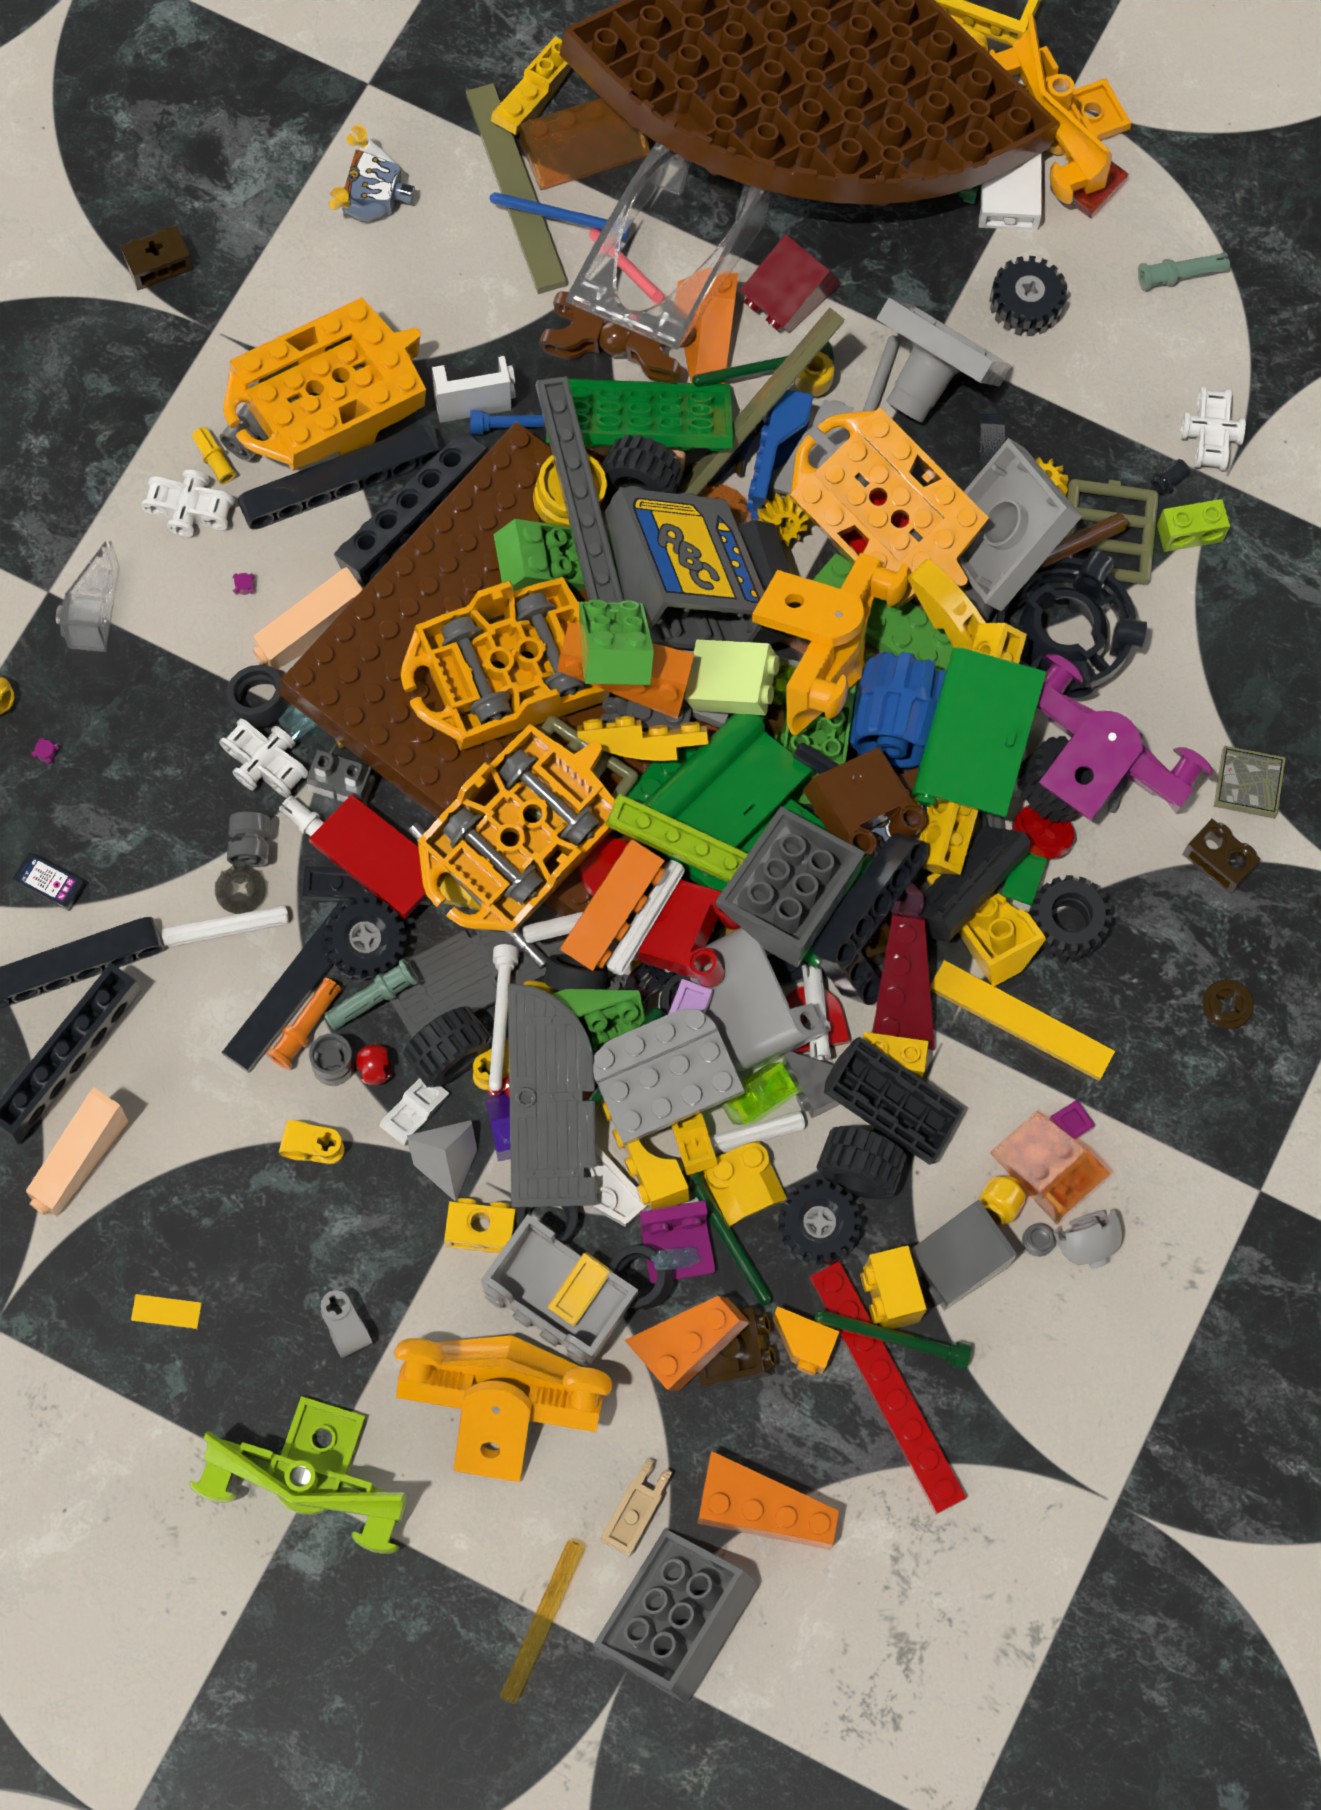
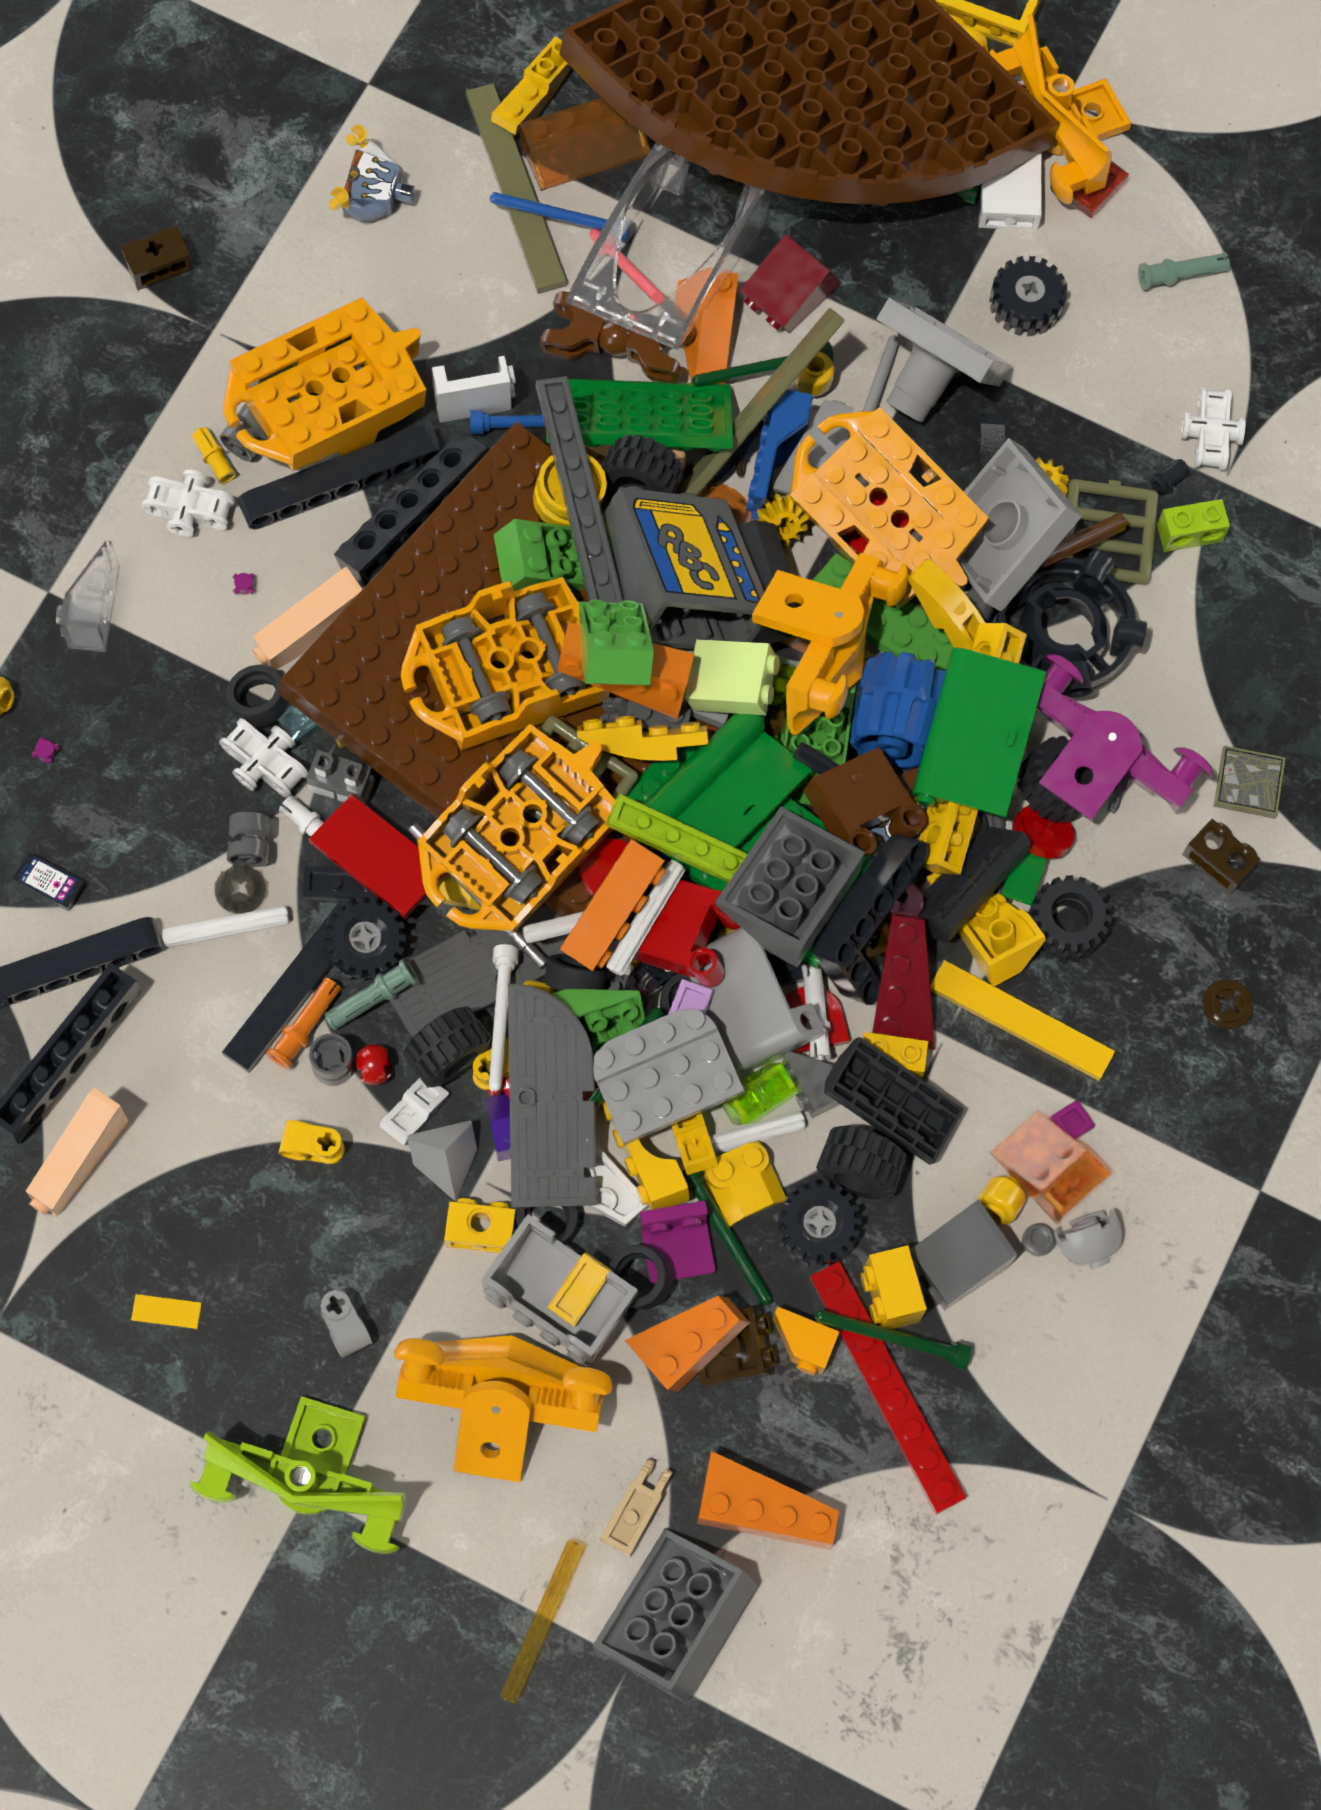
clear light blue axle [651,1247,700,1270] -> none

